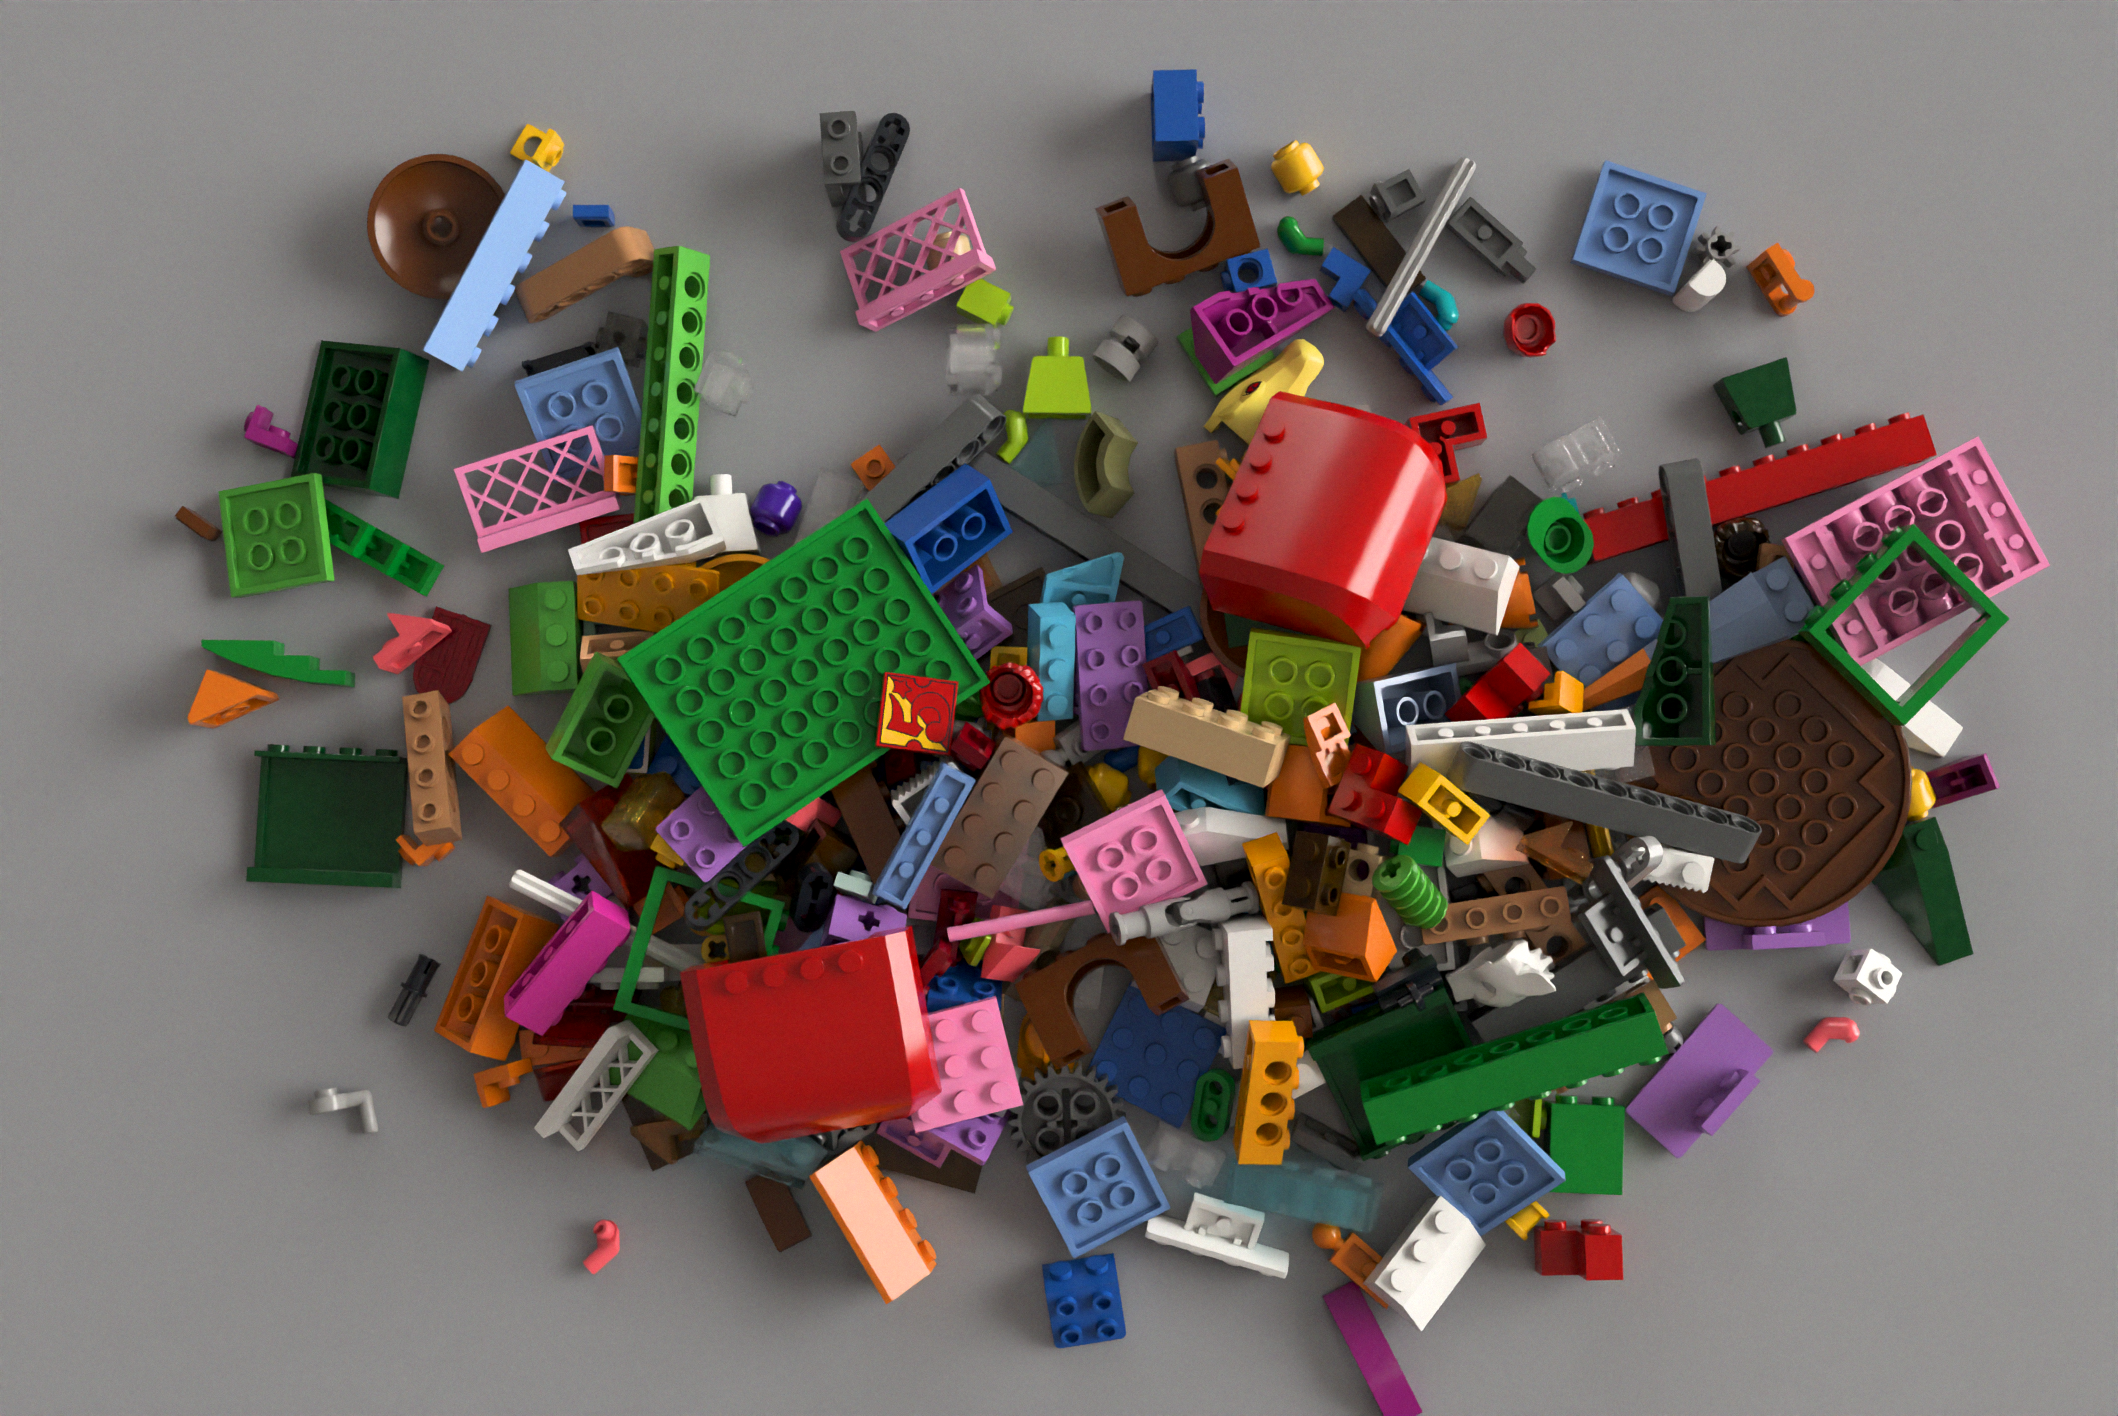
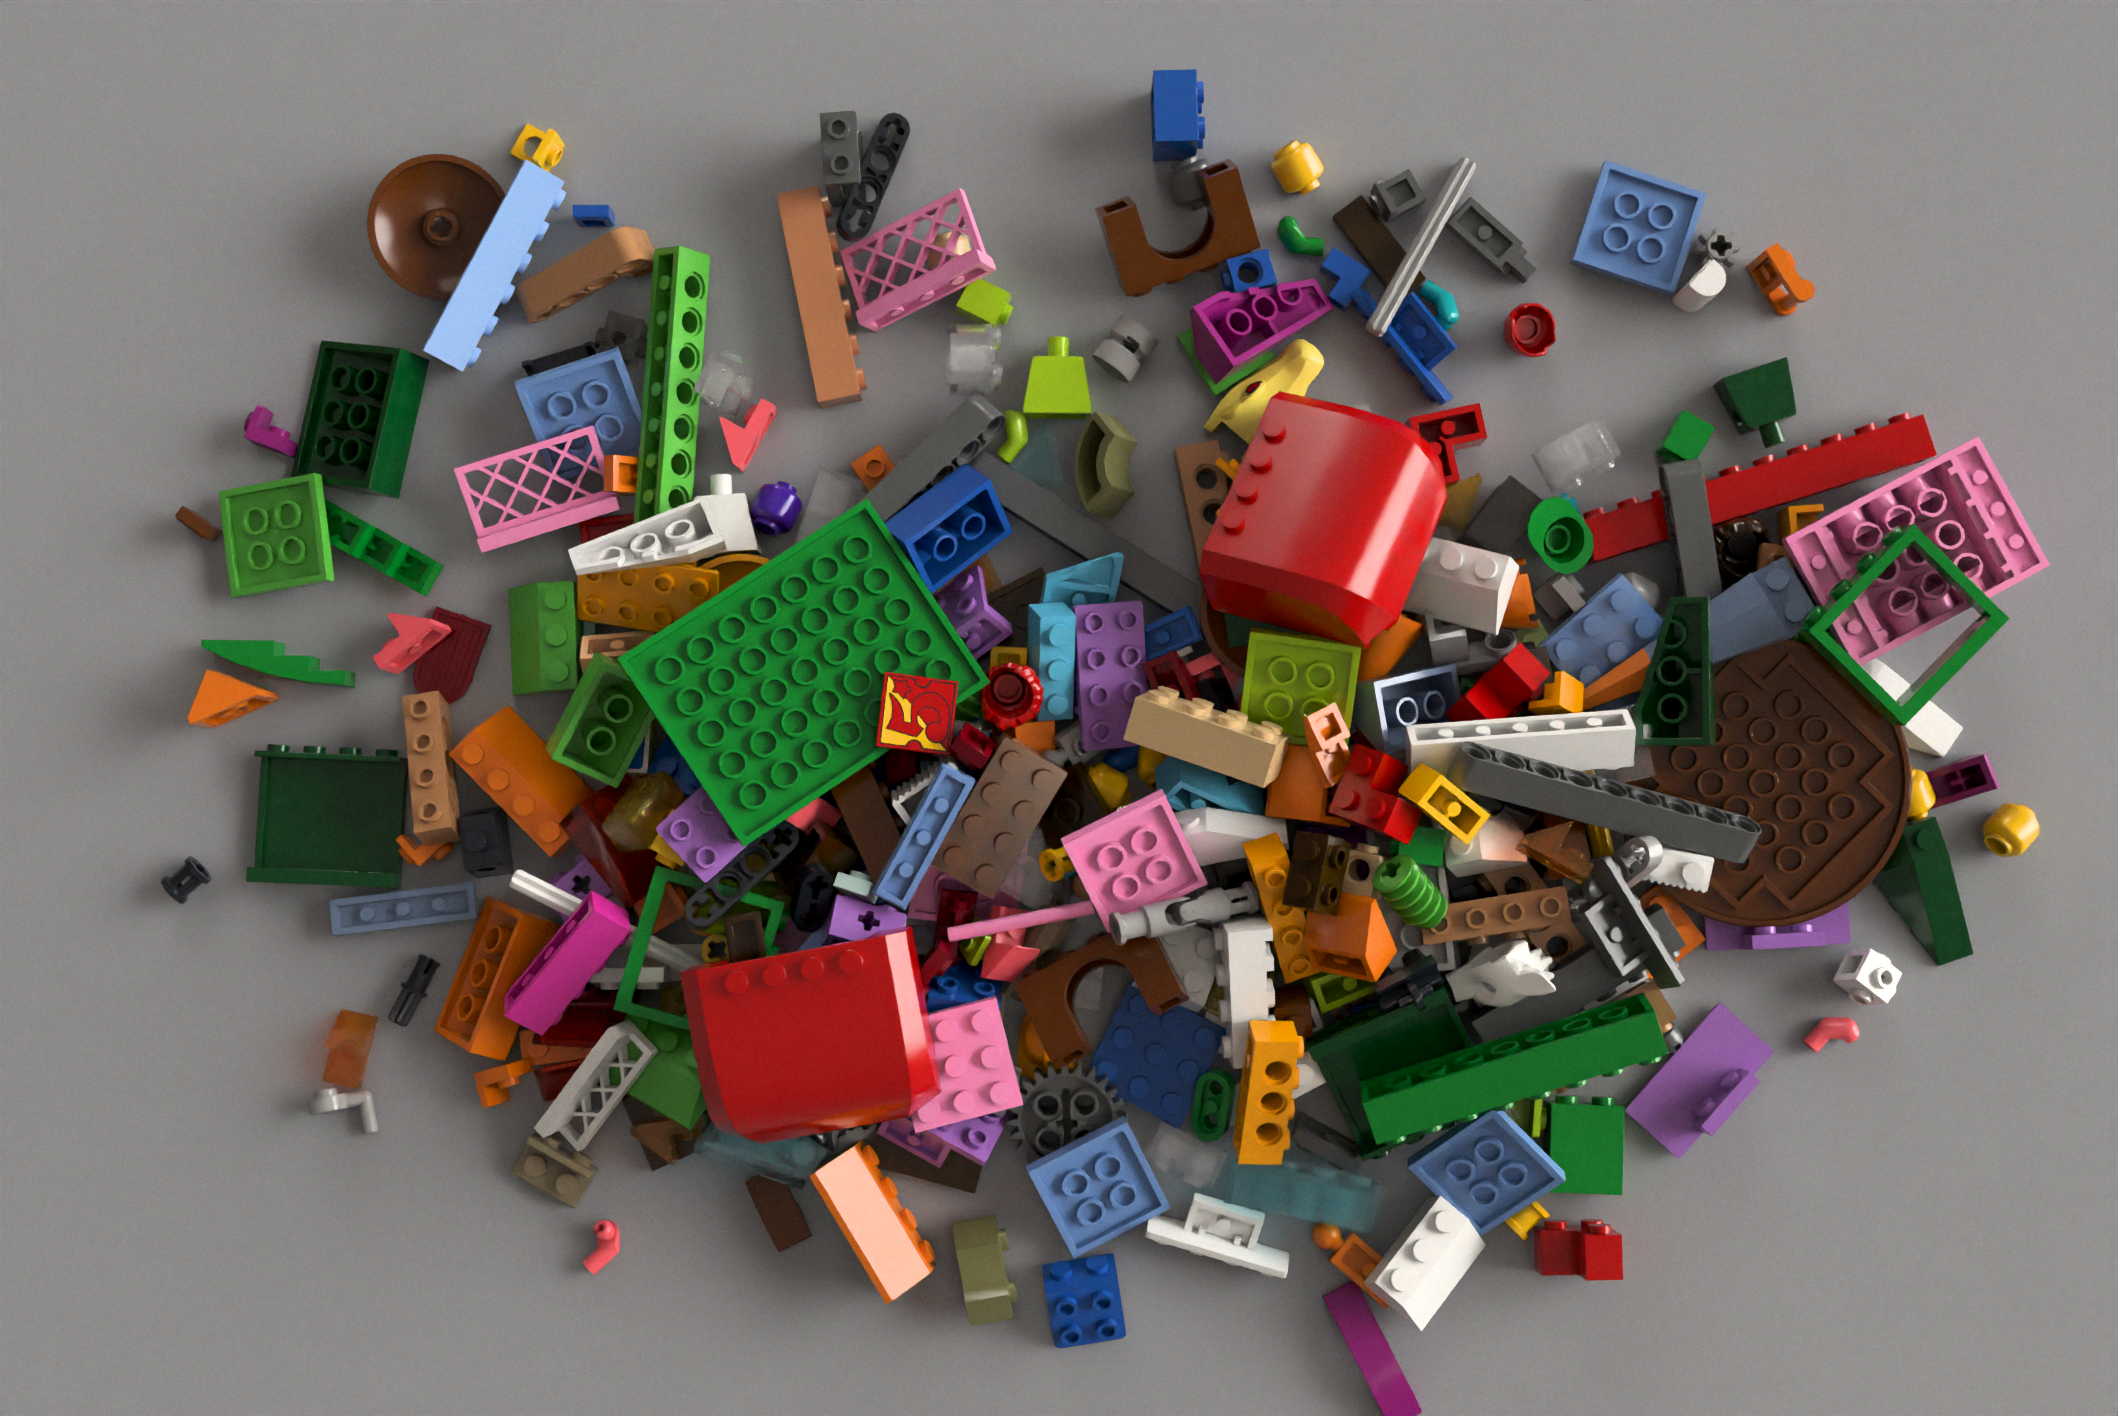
none -> black bush [161,856,212,904]
none -> clear orange slope [322,1009,378,1089]
none -> sand blue plate [329,882,480,936]
none -> black torso [459,806,514,878]
none -> dark tan bracket [511,1133,599,1208]
none -> coral slope [719,398,778,472]
none -> nougat brick [776,186,867,409]
none -> olive brick [952,1215,1019,1326]
none -> green brick [1655,410,1715,464]
none -> light orange panel [1776,504,1824,546]
none -> yellow head [1982,803,2040,857]

